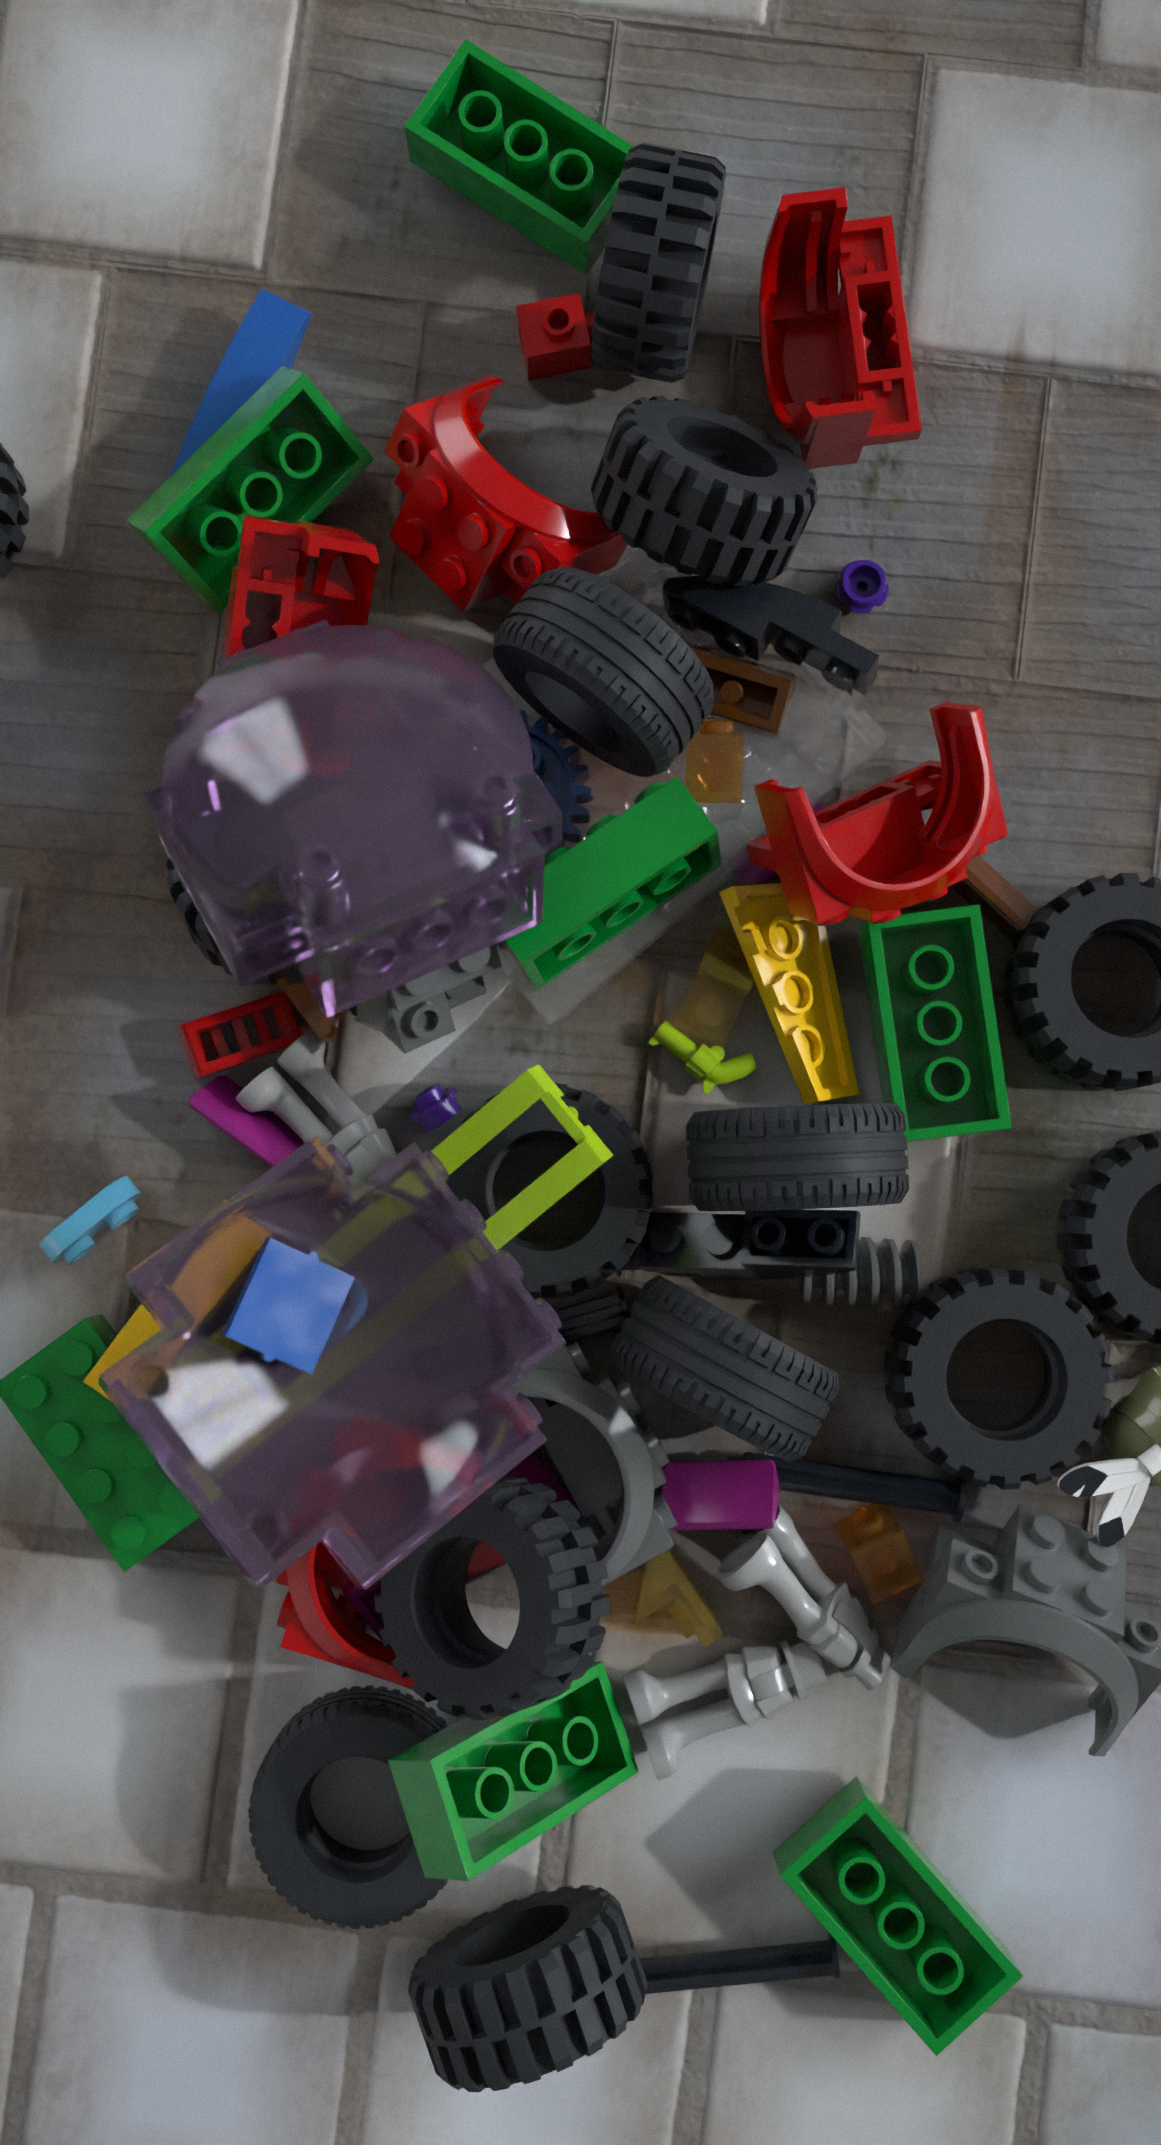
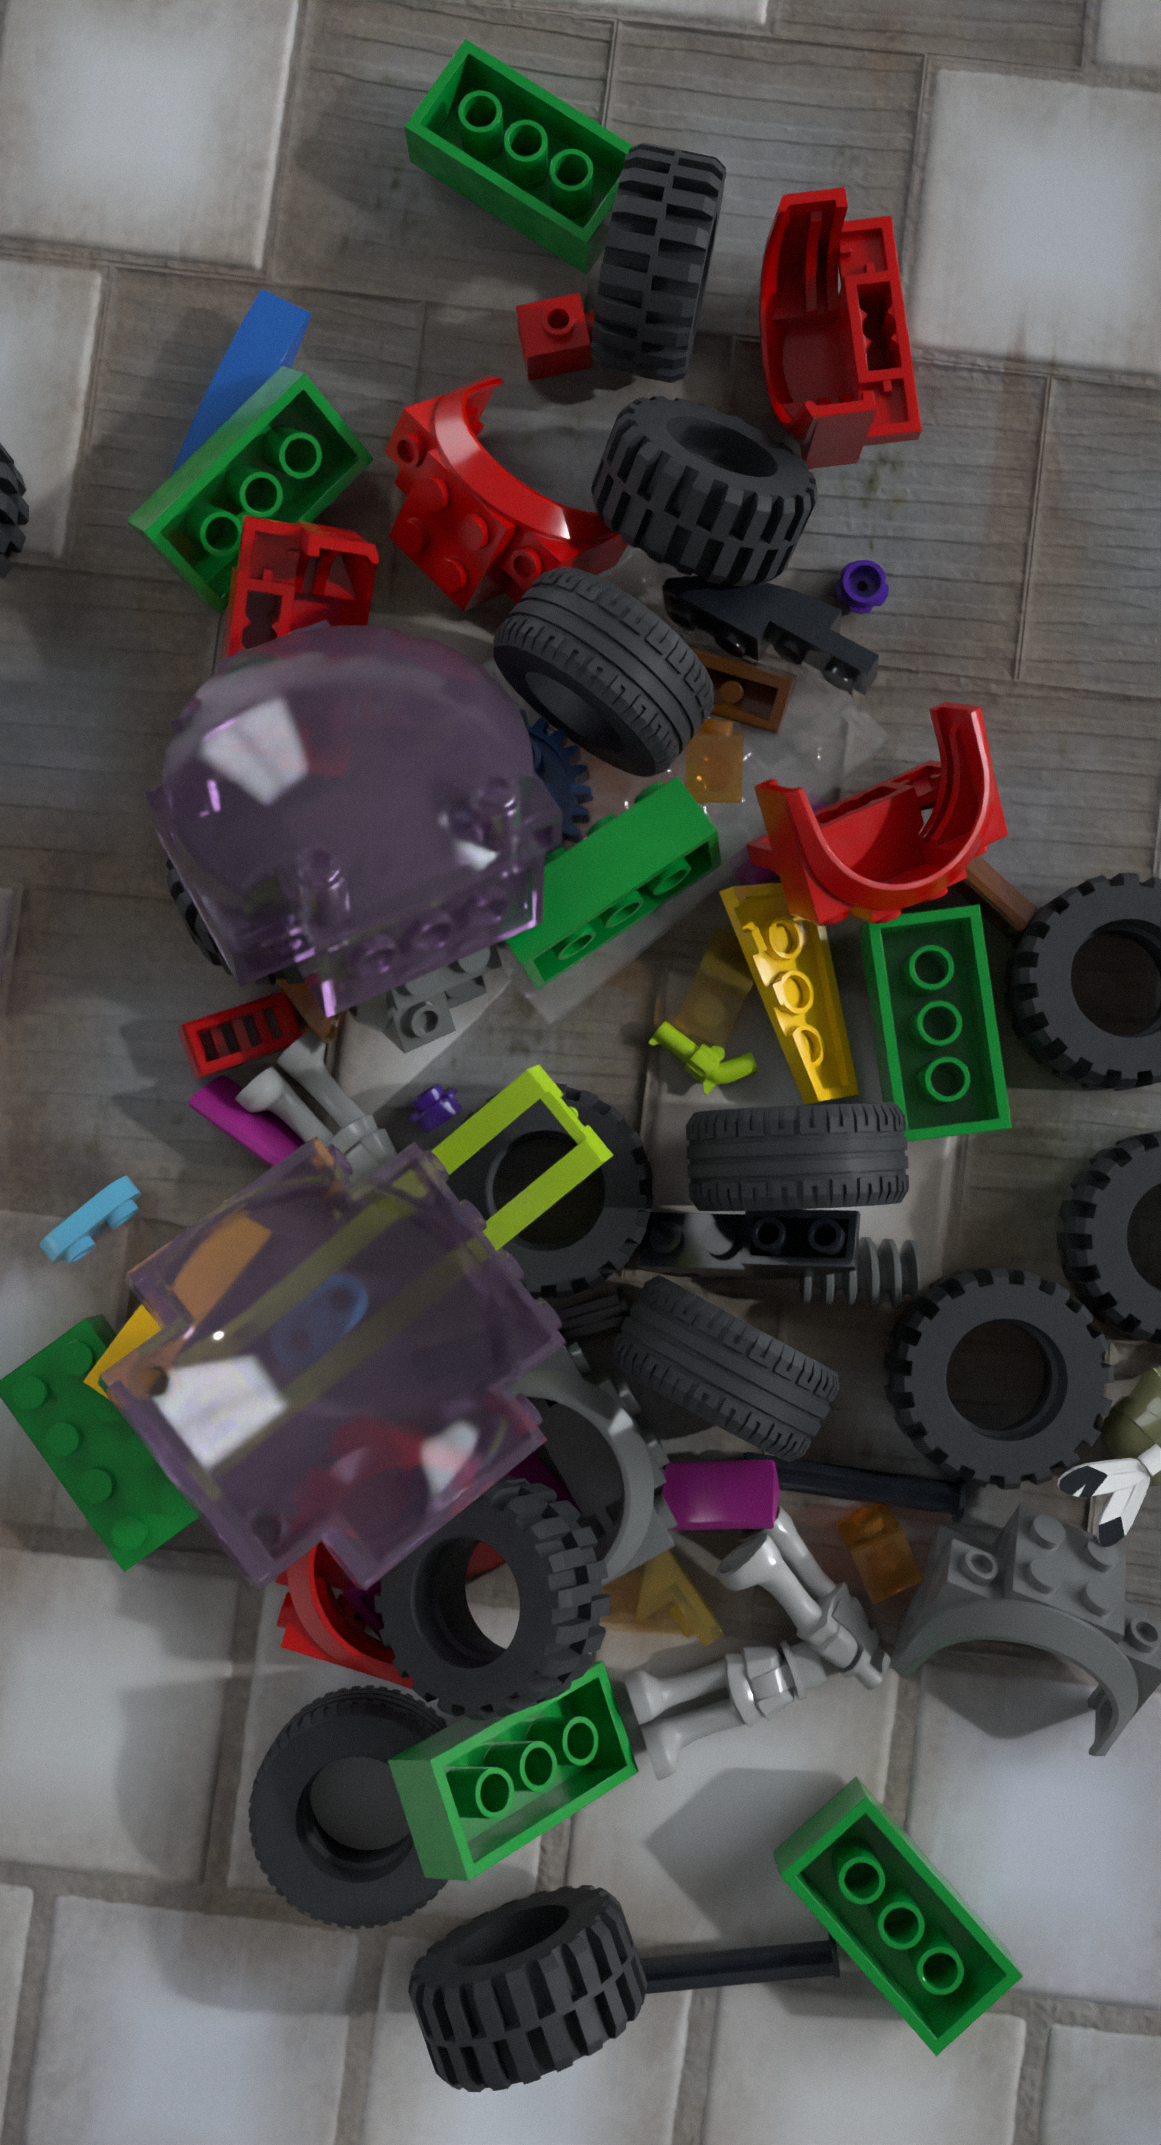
piece [222,1237,355,1375] -> none

